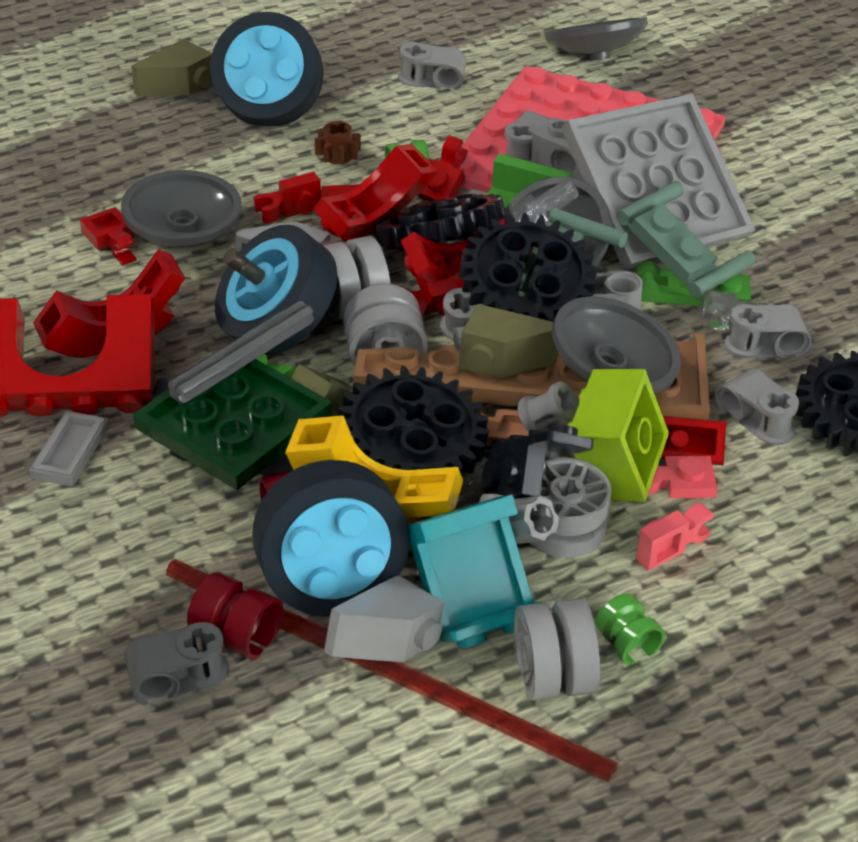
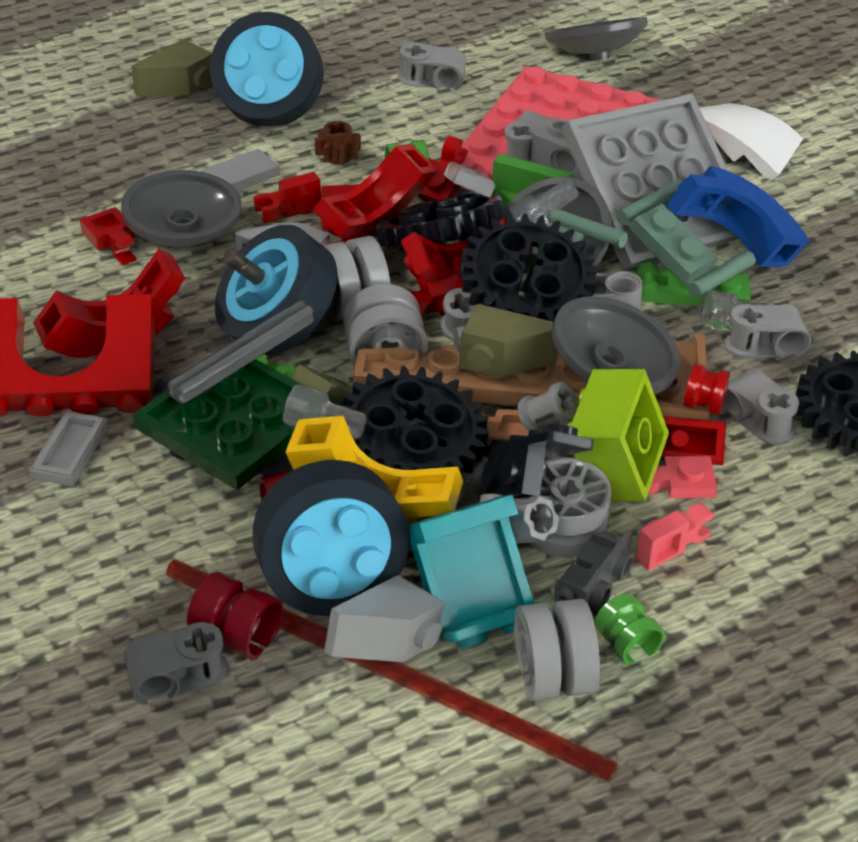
none -> light grey tile [199,149,280,191]
none -> clear piece [283,384,366,439]
none -> light grey tile [444,161,495,198]
none -> dark grey hinge [554,529,634,612]
none -> blue arch [667,166,810,268]
none -> red wheel [683,363,730,415]
none -> white slope [700,103,803,180]

